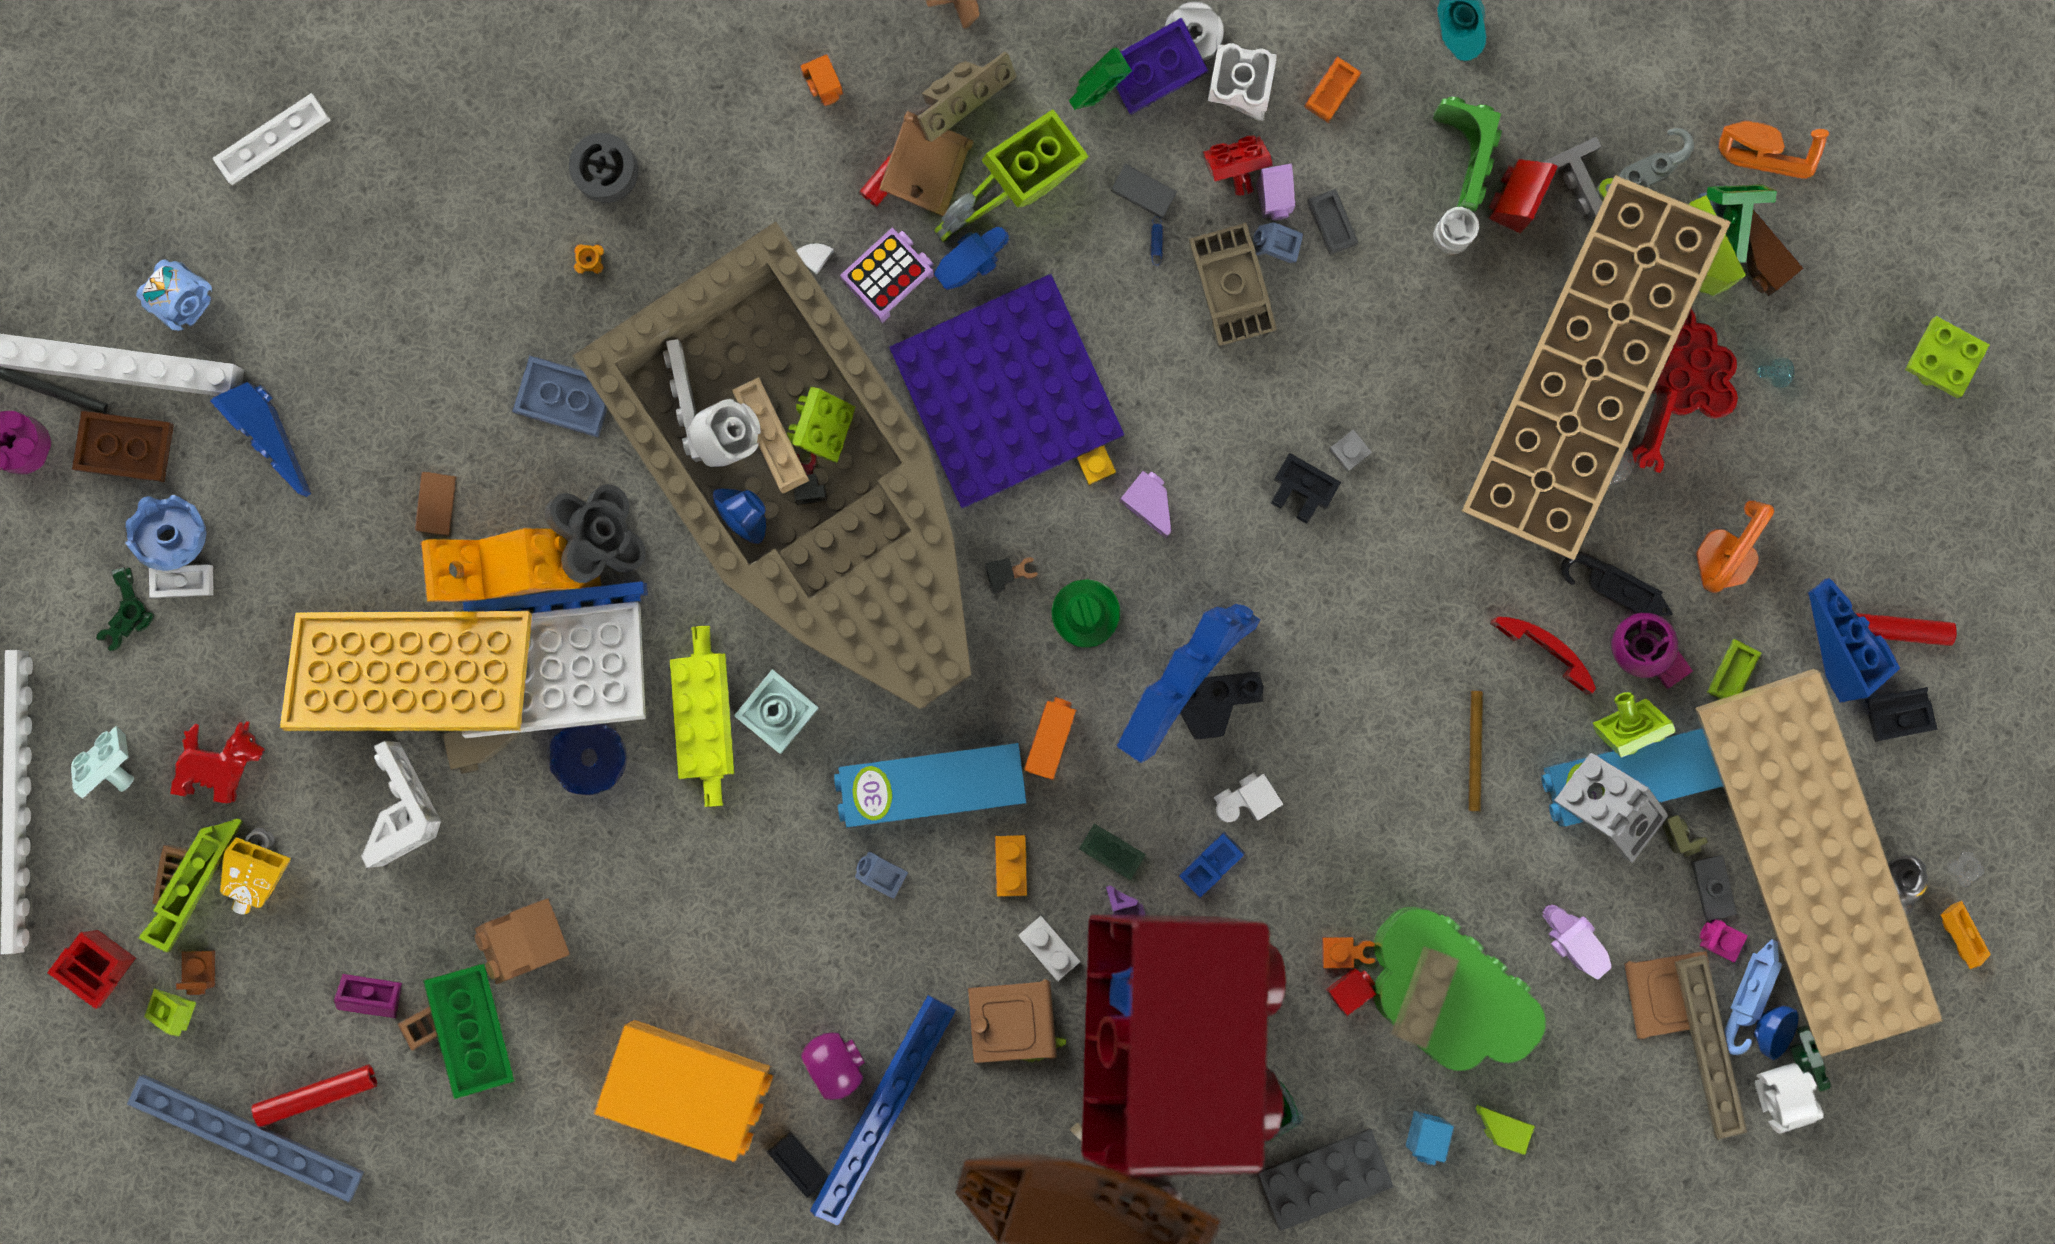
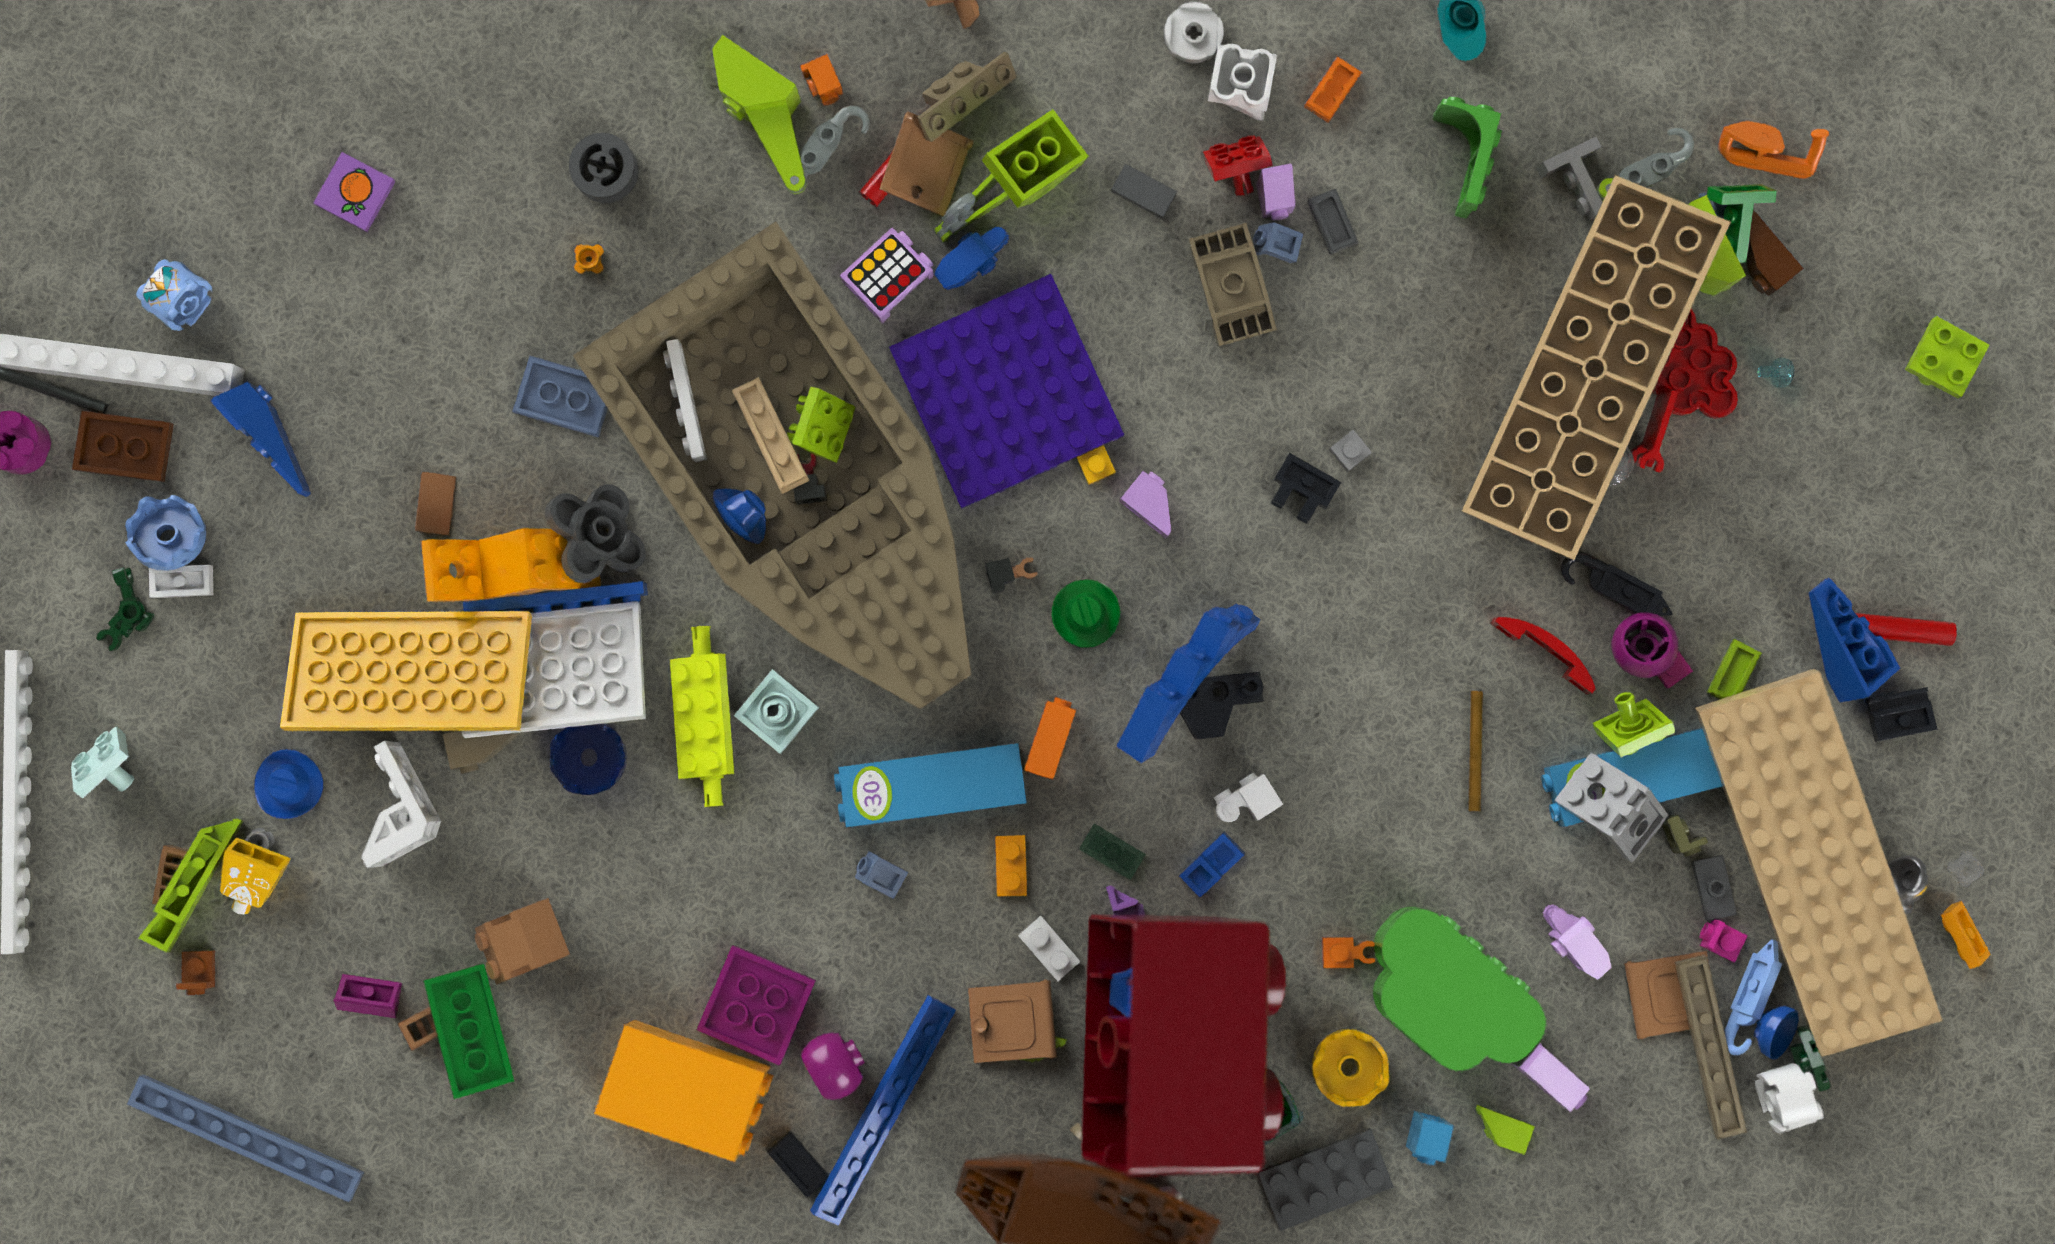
red plate [47,930,136,1009] -> none
lime slope [144,988,196,1036] -> none
red animal [170,721,265,803] -> none
white plate [212,93,331,185] -> none
red piece [251,1064,377,1127] -> none
white brick [687,399,761,467] -> none
white tile [796,244,834,275] -> none
green bracket [1068,47,1132,110] -> none
dark purple plate [1116,18,1209,115] -> none
blue piece [1151,216,1163,266] -> none
red brick [1325,968,1376,1016] -> none
dark tan brick [1391,947,1459,1048] -> none
white wheel [1433,207,1479,254] -> none
red slope [1488,159,1558,234] -> none
orange piece [1696,500,1775,593] -> none
none -> blue hat [254,749,323,819]
none -> medium lavender tile [313,152,396,232]
none -> magenta plate [696,945,816,1066]
none -> lime slope [712,35,870,194]
none -> yellow plate [1312,1029,1389,1107]
none -> lavender slope [1511,1043,1590,1112]

